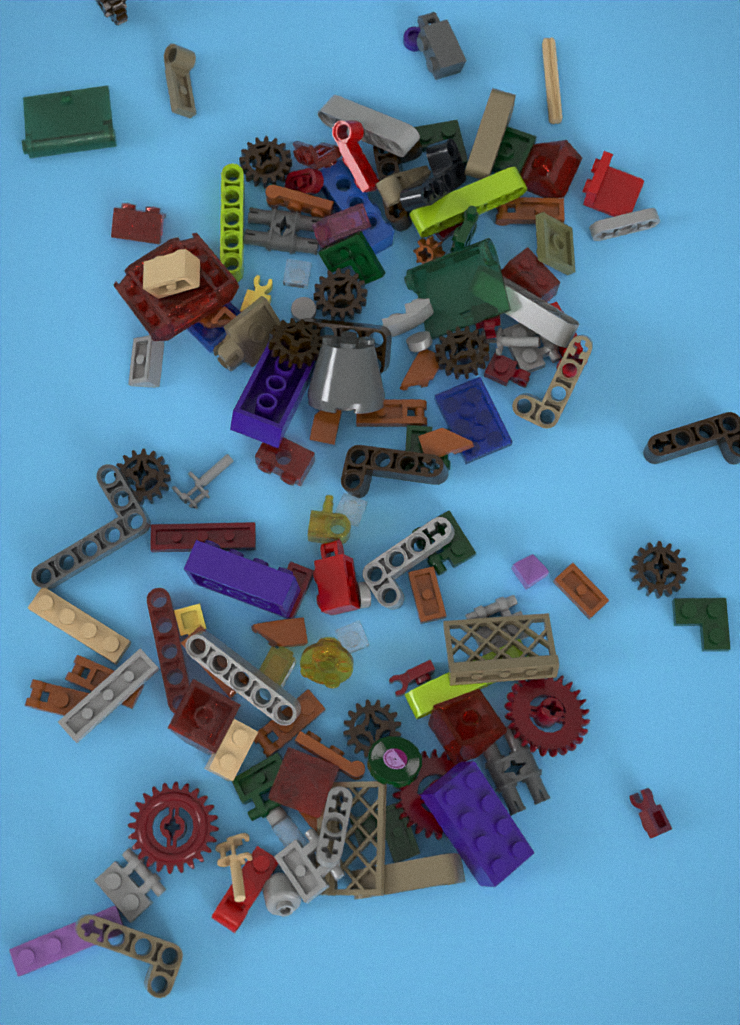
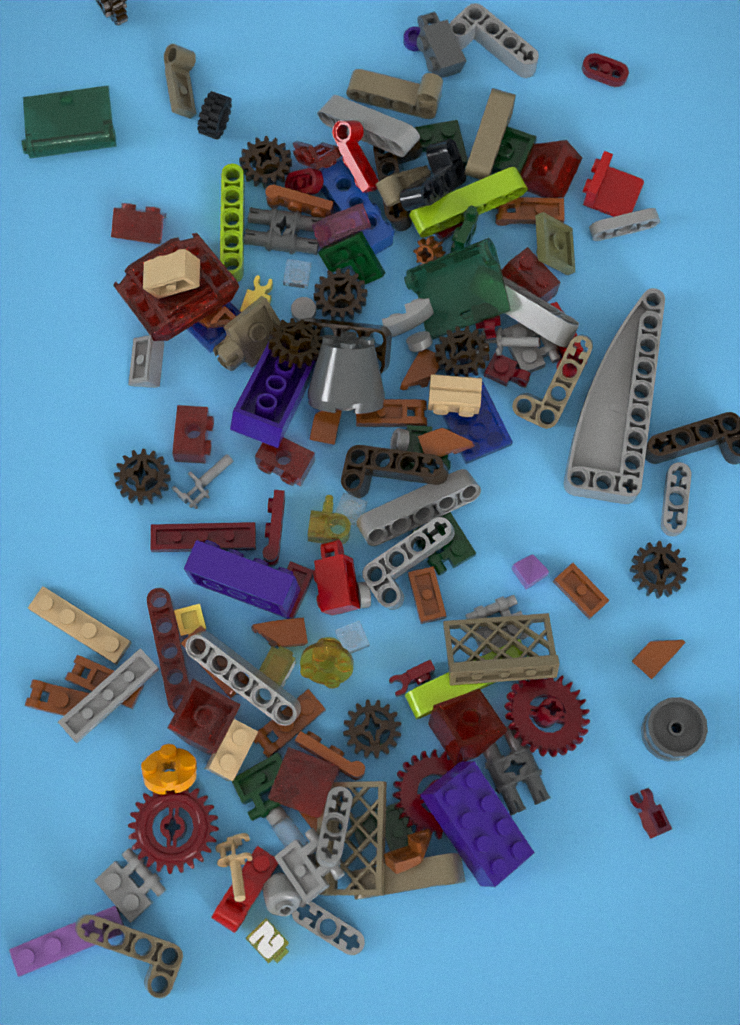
dark grey beam [31,464,151,589] -> none
dark green tile [367,736,422,788] -> none
tan axle [542,38,563,124] -> none
dark green plate [672,598,730,652] -> none
none -> light orange plate [141,744,197,794]
none -> clear red brick [172,405,214,464]
none -> black tyre [197,91,232,140]
none -> brick [246,918,290,964]
none -> dark red plate [263,490,285,567]
none -> light grey beam [292,899,365,955]
none -> dark tan beam [346,69,443,119]
none -> light grey beam [356,469,481,546]
none -> dark orange slope [384,829,431,874]
none -> light grey tile [390,428,410,451]
none -> tan brick [428,374,482,417]
none -> light grey beam [450,3,539,78]
none -> light grey beam [564,288,665,504]
none -> dark red plate [582,53,629,87]
none -> dark orange slope [632,639,686,679]
none -> dark grey wheel [641,697,708,762]
none -> light grey beam [661,462,691,536]

